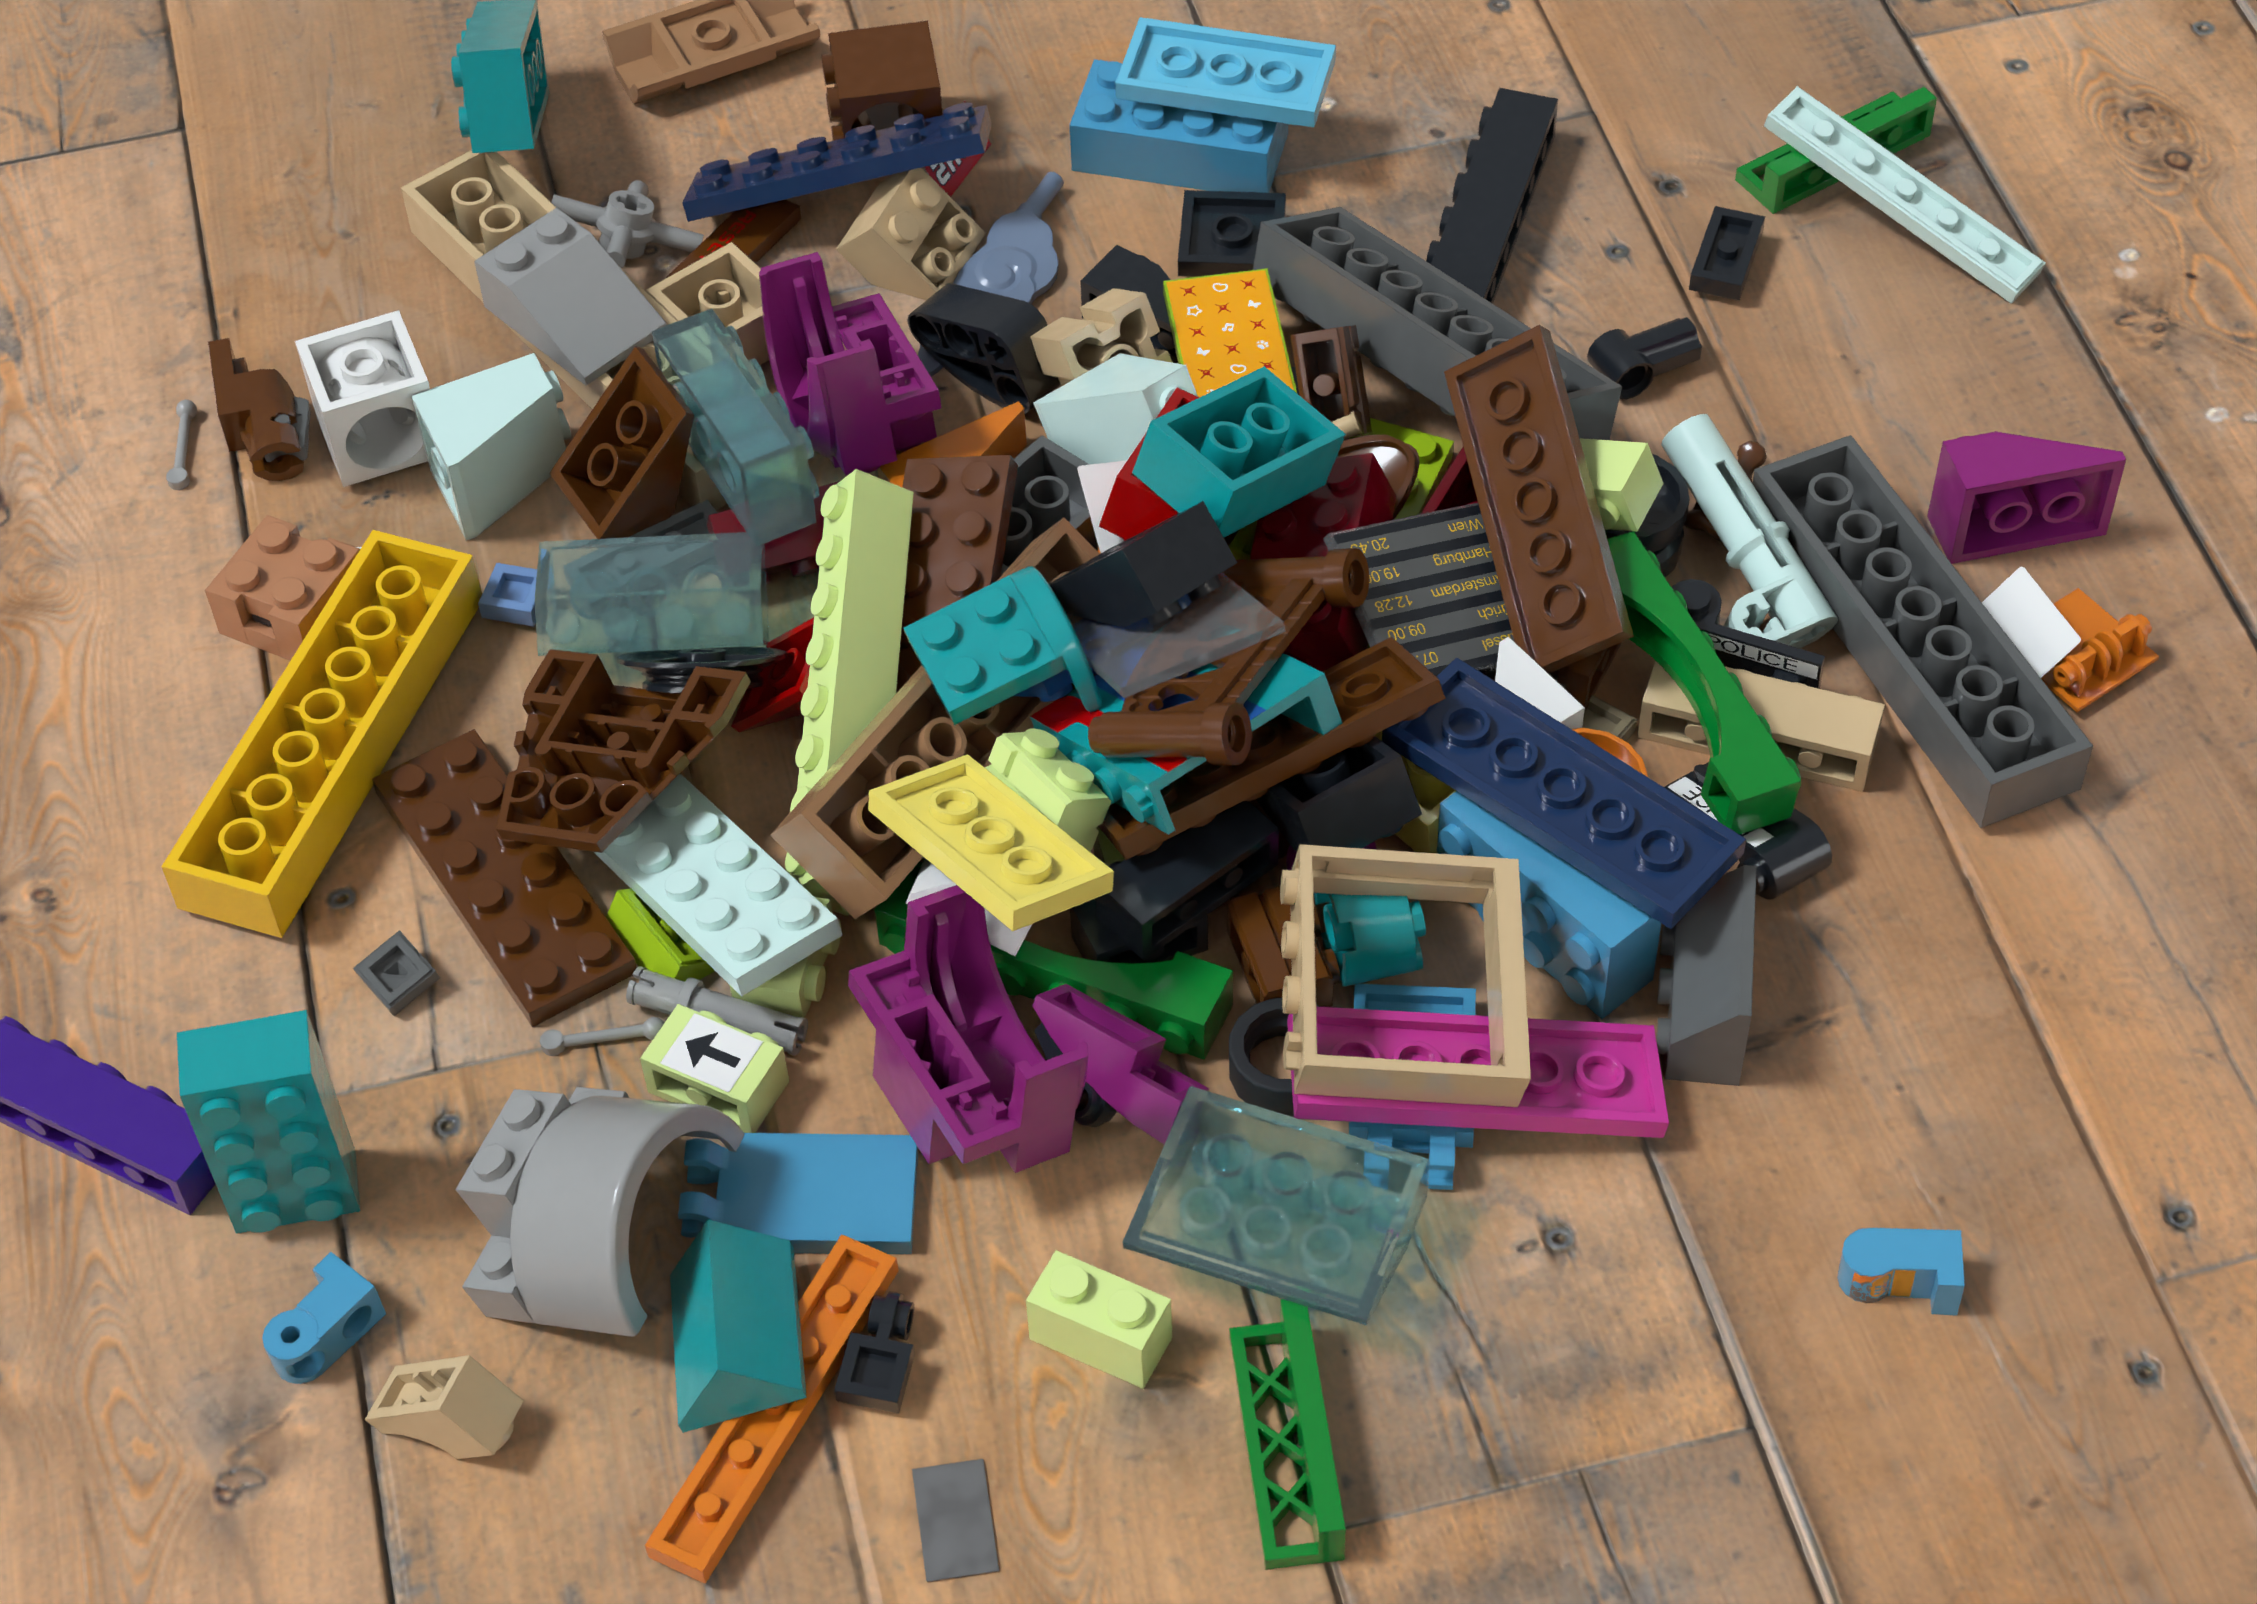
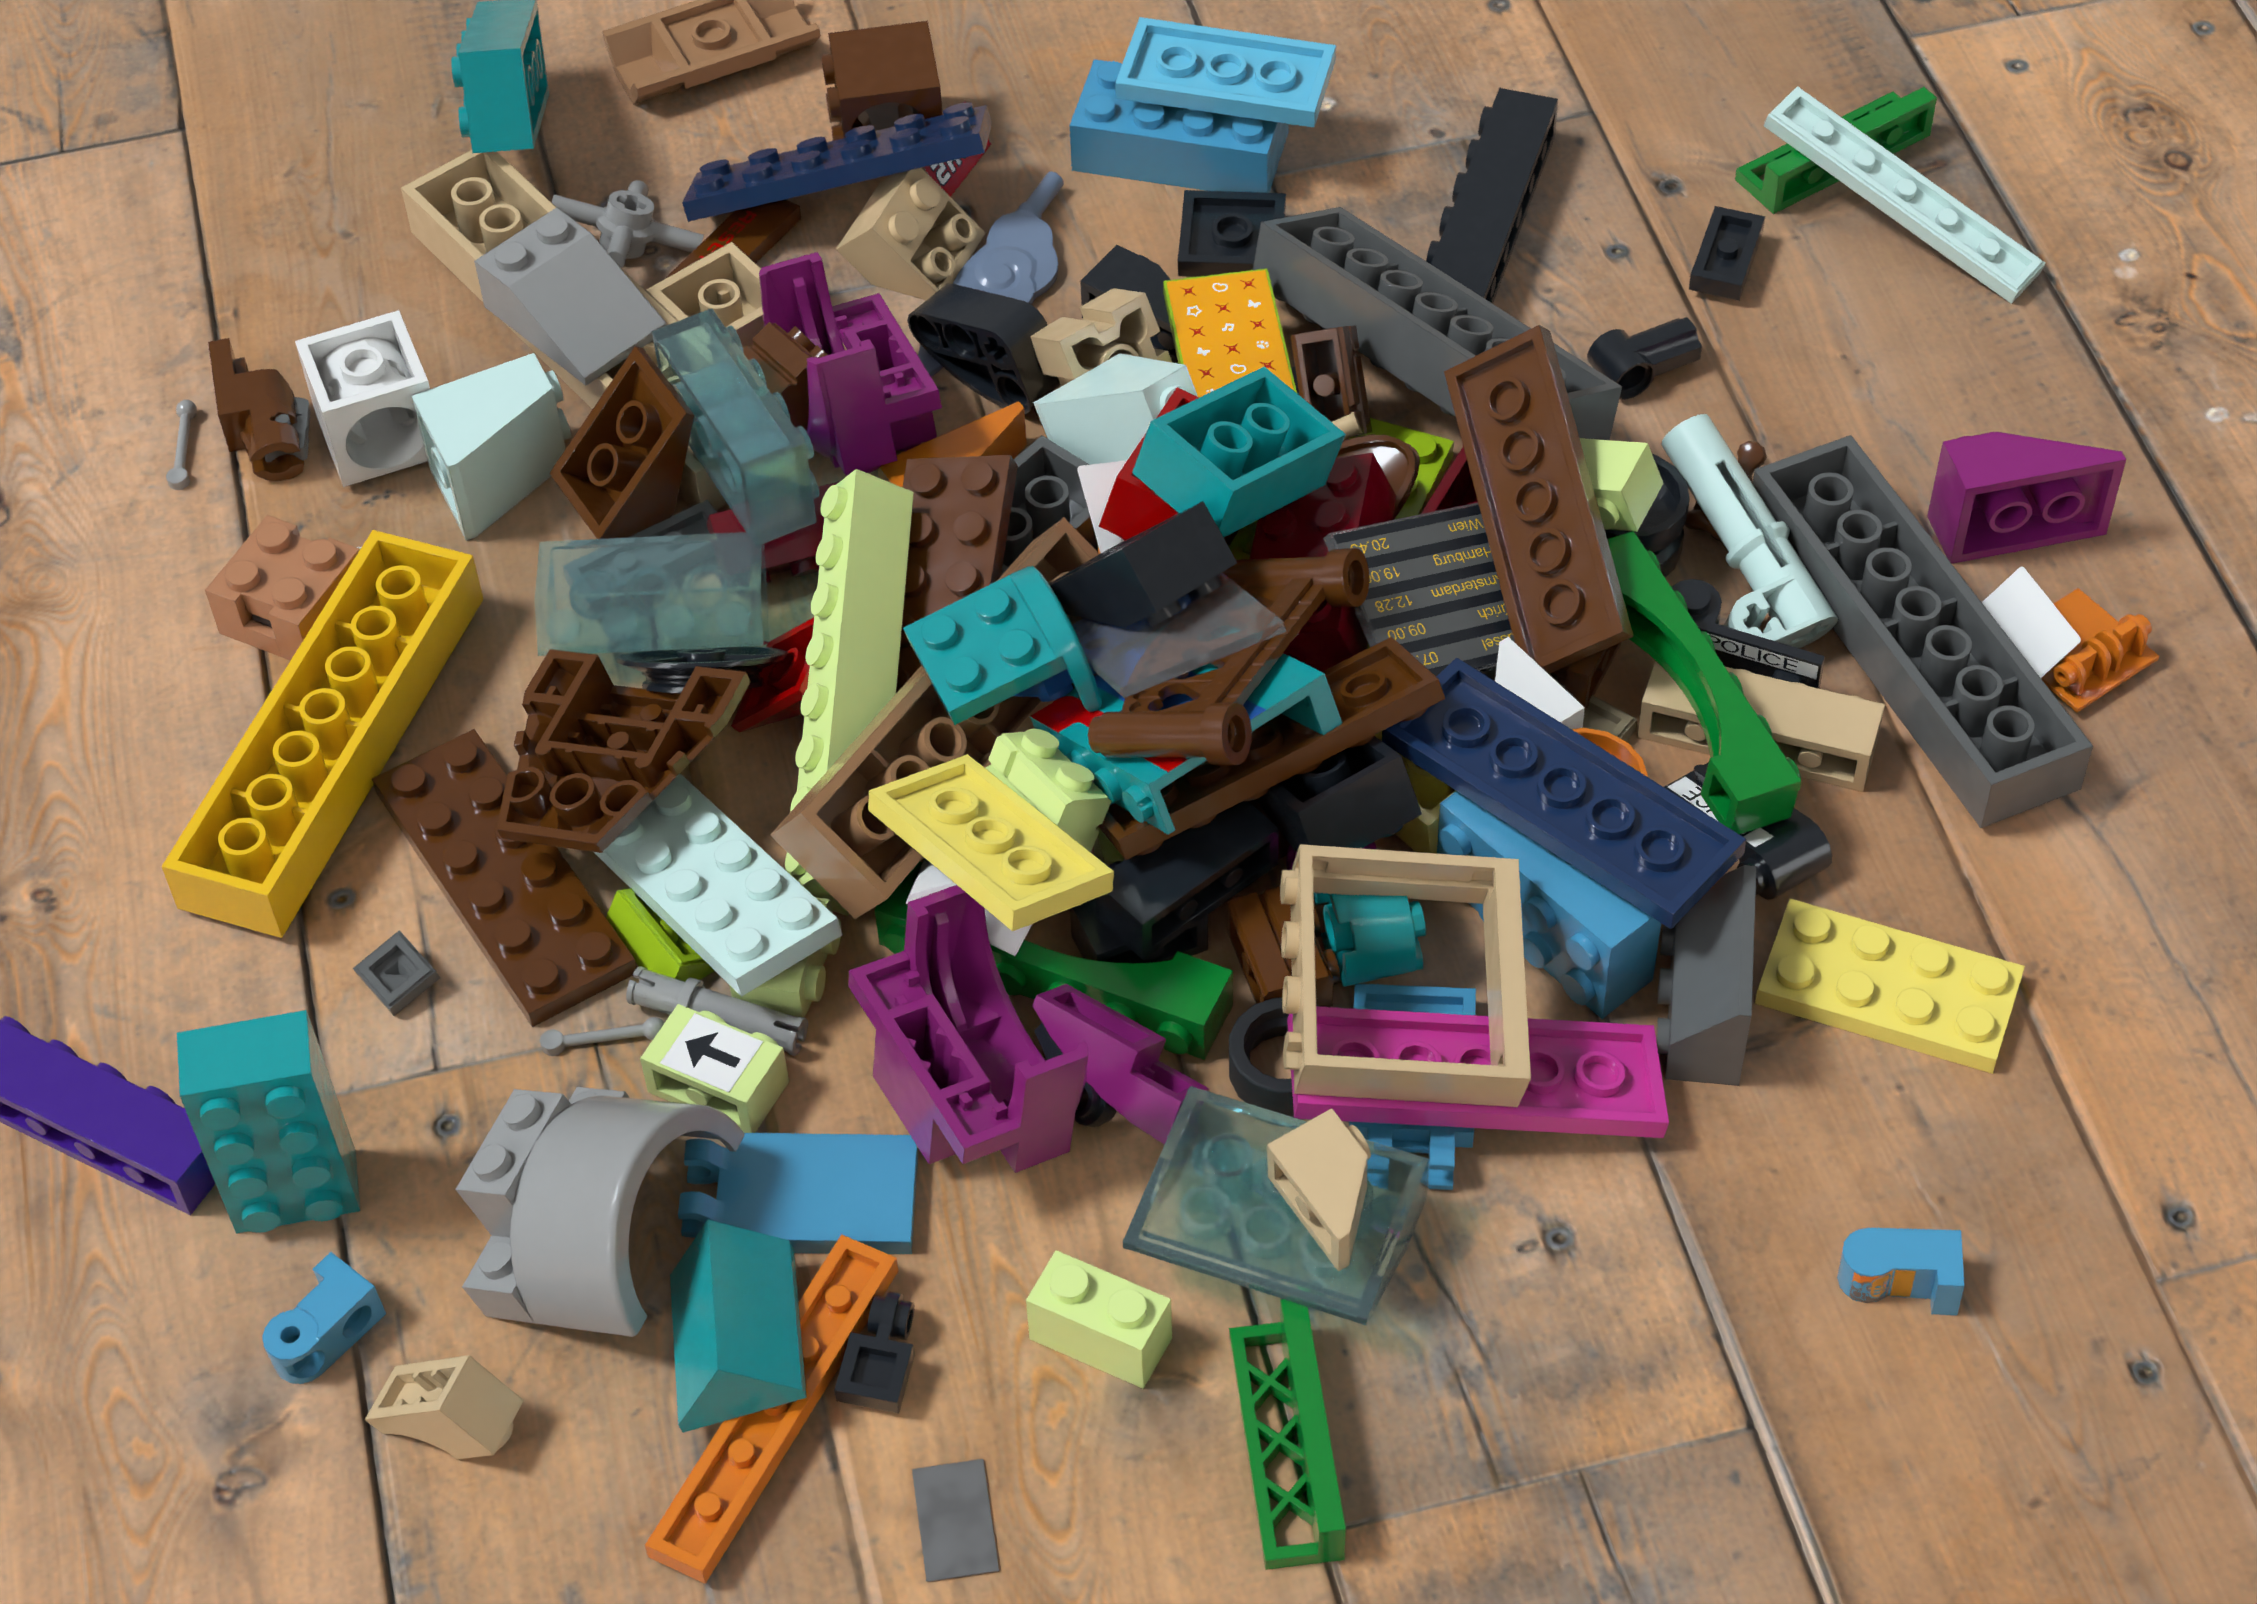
medium blue plate [478,563,552,627] -> none
none -> reddish brown brick [730,322,828,434]
none -> tan slope [1267,1108,1371,1272]
none -> light yellow plate [1755,899,2025,1074]

